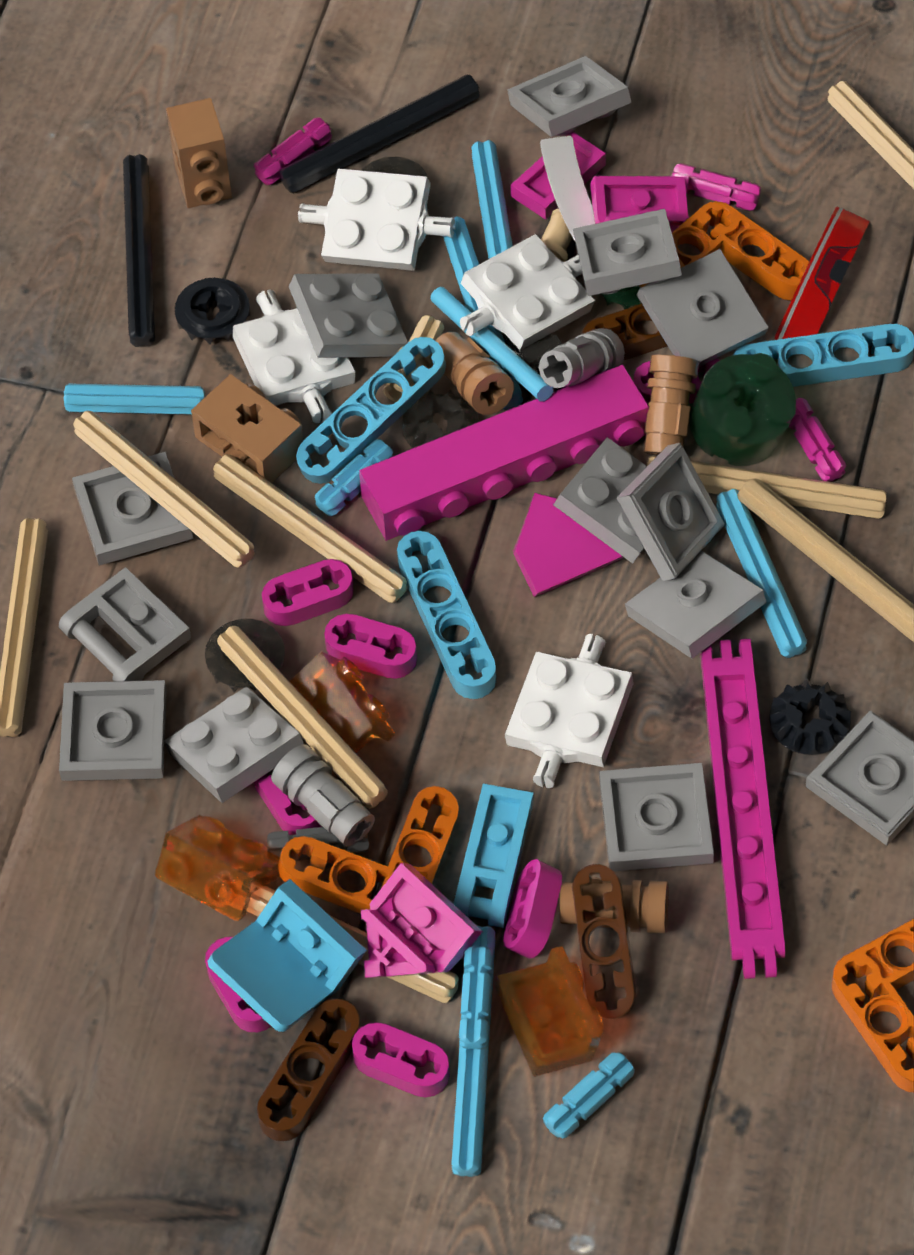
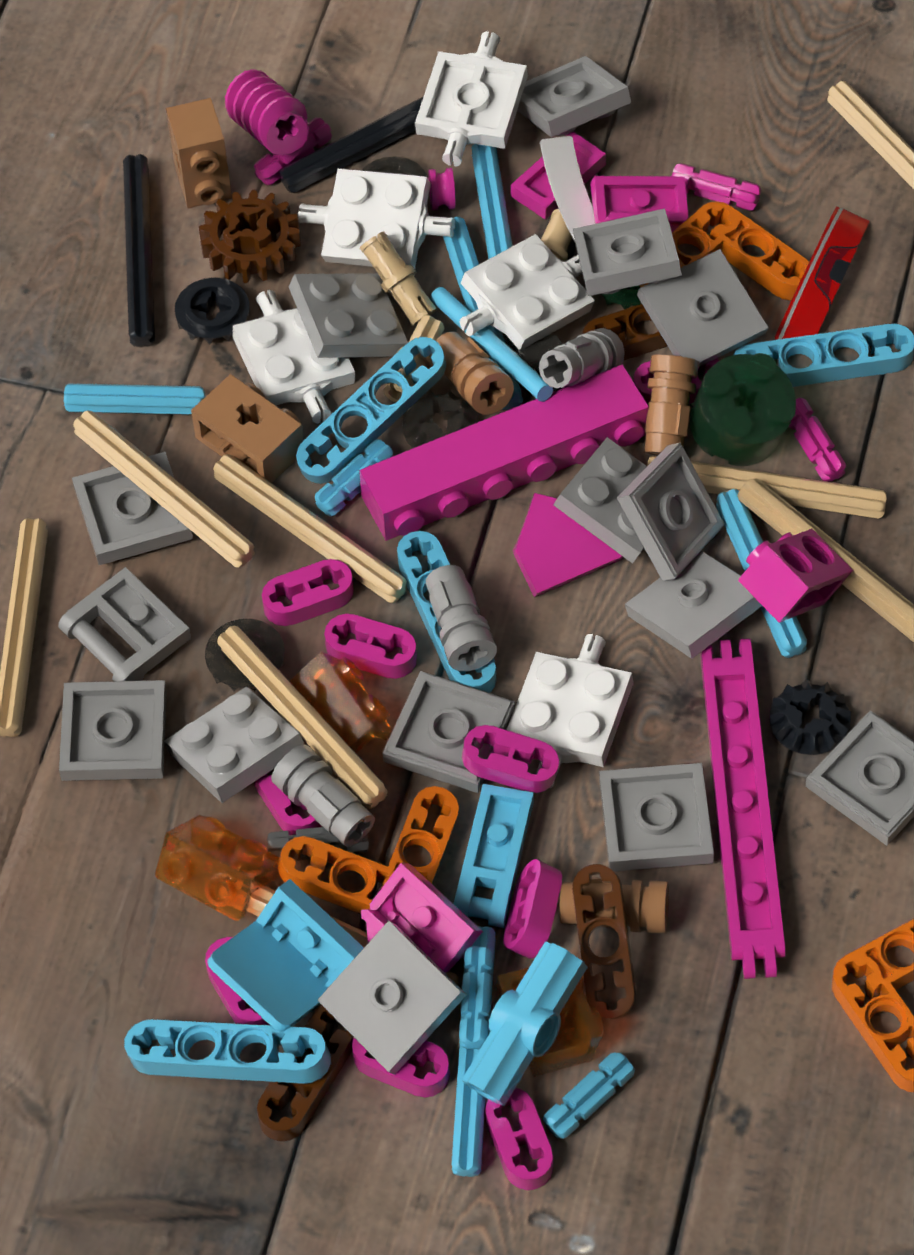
none -> medium azure beam [124,1019,331,1084]
none -> reddish brown gear [199,190,301,283]
none -> dark pink piece [225,69,309,155]
none -> light grey plate [318,921,467,1074]
none -> tan pin [359,231,437,326]
none -> light grey plate [382,671,515,793]
none -> white plate [415,31,528,166]
none -> light grey axle [426,565,497,671]
none -> dark pink bush [428,168,455,211]
none -> dark pink beam [462,725,559,793]
none -> medium azure piece [462,941,587,1106]
none -> dark pink beam [486,1088,553,1190]
none -> dark pink brick [738,529,853,623]

